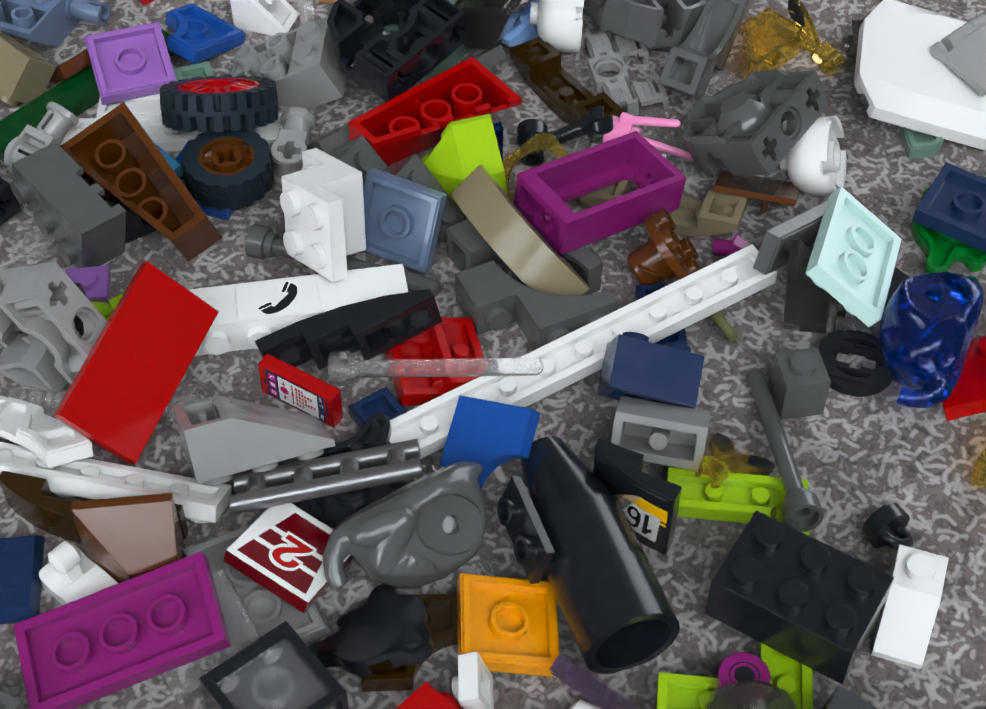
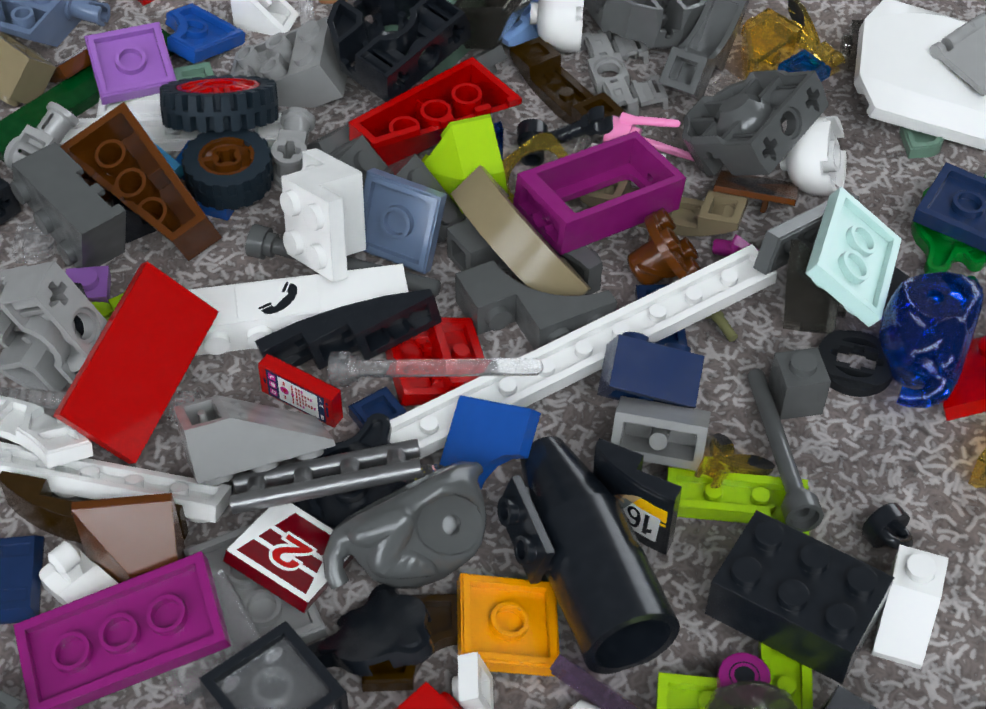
none -> clear blue tile [778,49,831,82]

